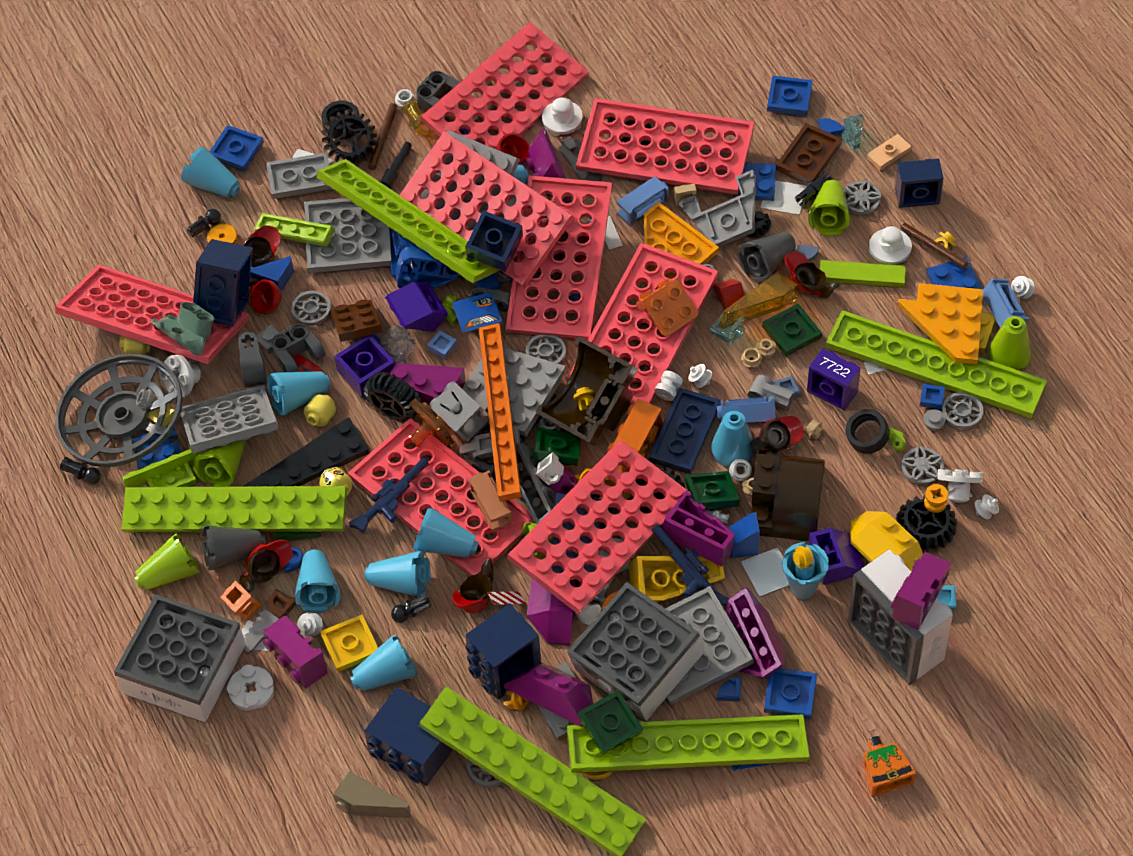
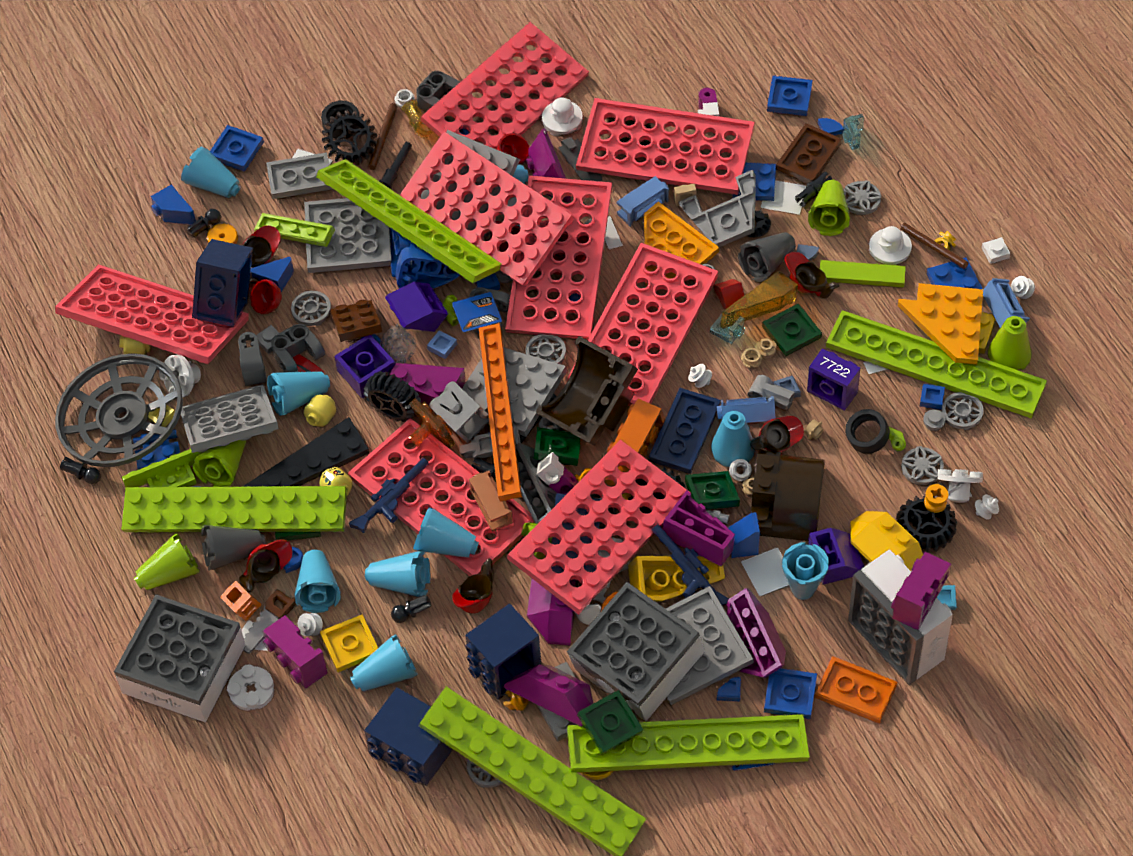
light grey plate [136,389,155,411] -> none
sand green piece [150,302,214,356] -> none
dark tan slope [333,771,411,818] -> none
dark blue brick [465,210,523,272] -> none
sticker [487,591,526,605] -> none
yellow plate [573,387,595,411] -> none
orange bracket [636,278,698,336] -> none
white wheel [654,371,683,401] -> none
yellow plate [793,546,813,569] -> none
orange torso [863,736,916,797] -> none
light nougat plate [866,134,912,171] -> none
dark blue brick [895,159,944,208] -> none
none -> blue slope [150,184,196,225]
none -> leg [698,88,719,116]
none -> orange tile [814,656,898,724]
none -> white plate [982,238,1010,264]

